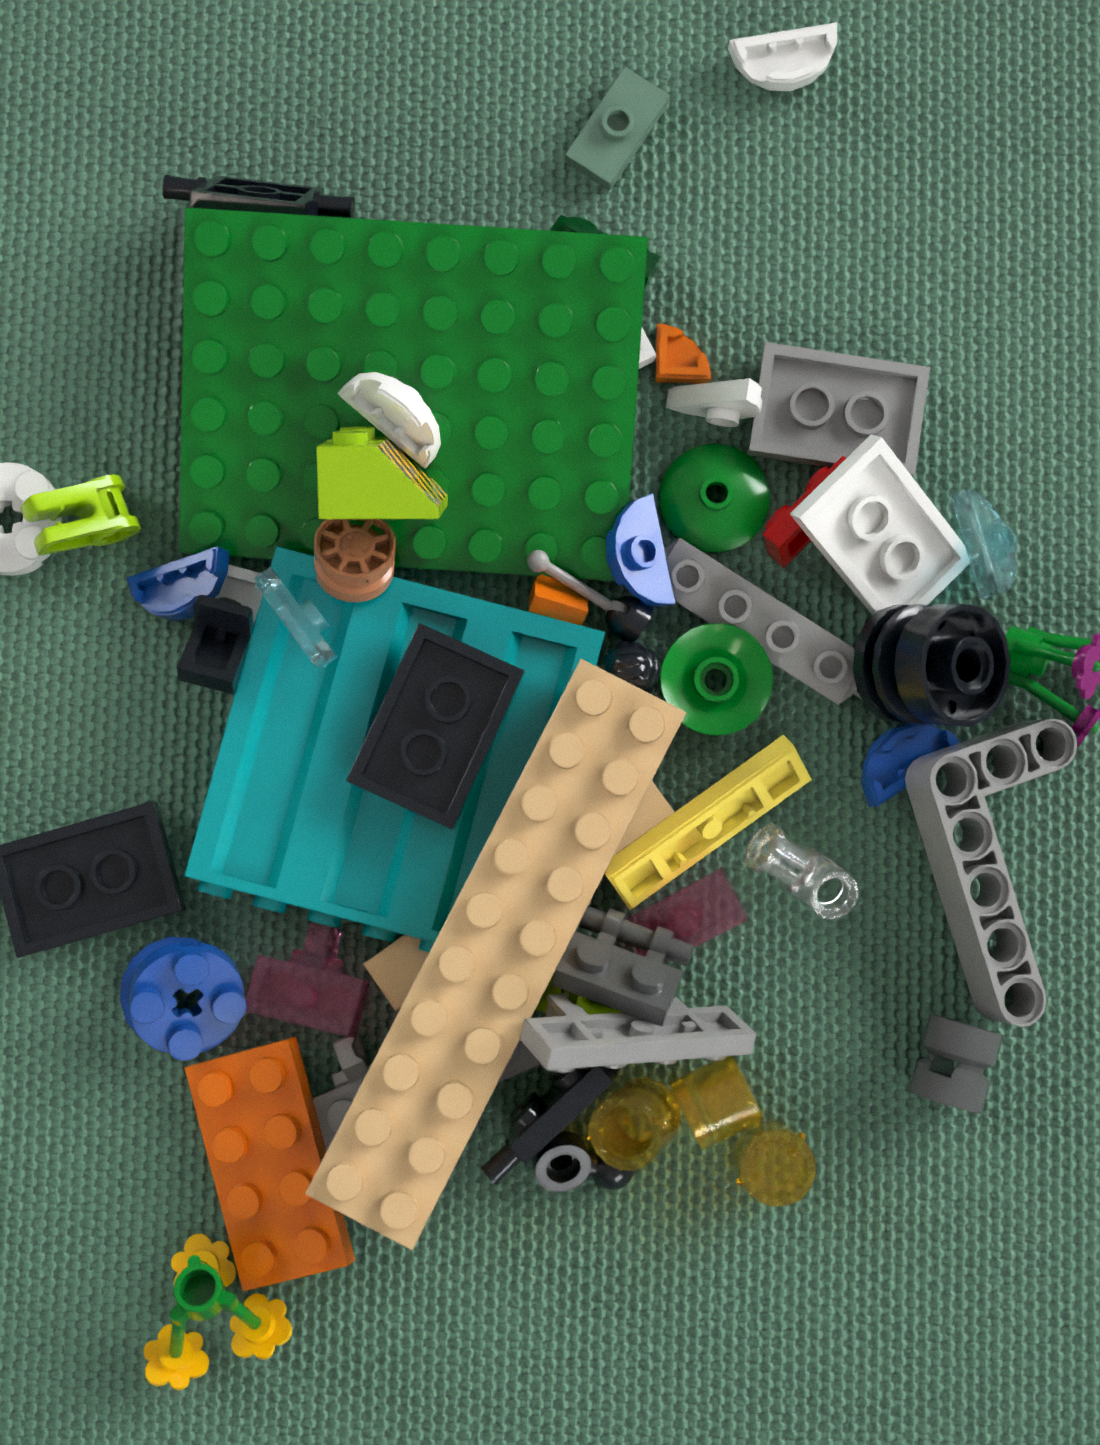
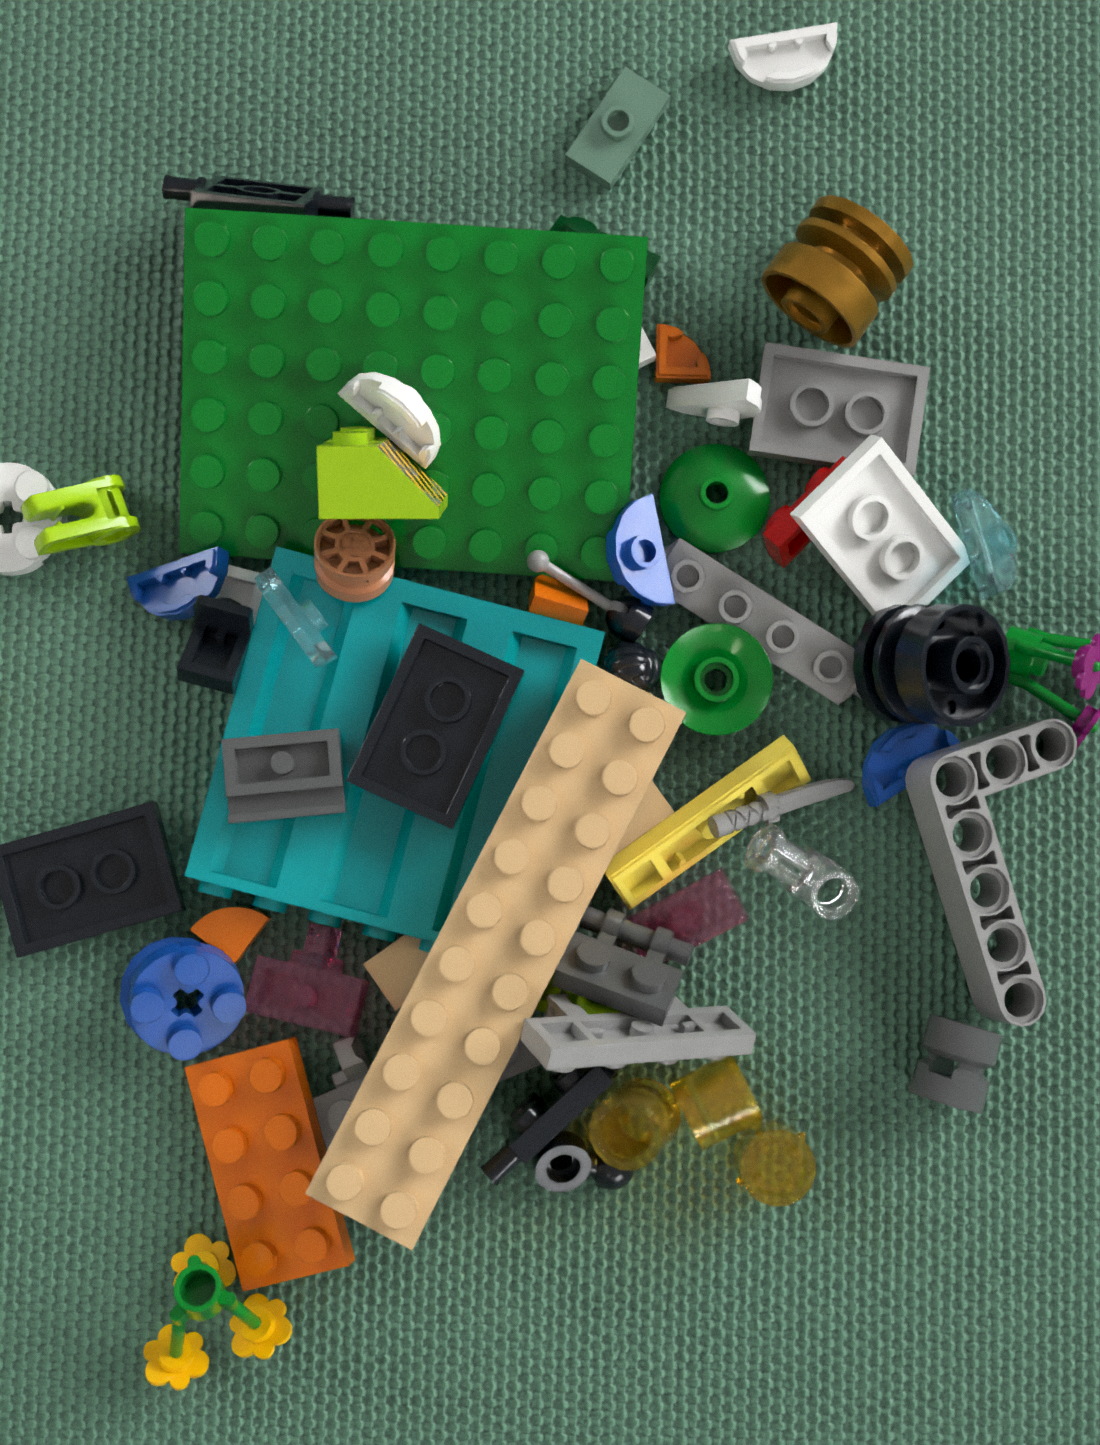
none -> orange tile [190,907,272,963]
none -> dark grey plate [221,728,347,824]
none -> light grey piece [708,778,855,839]
none -> pearl gold wheel [761,195,914,348]

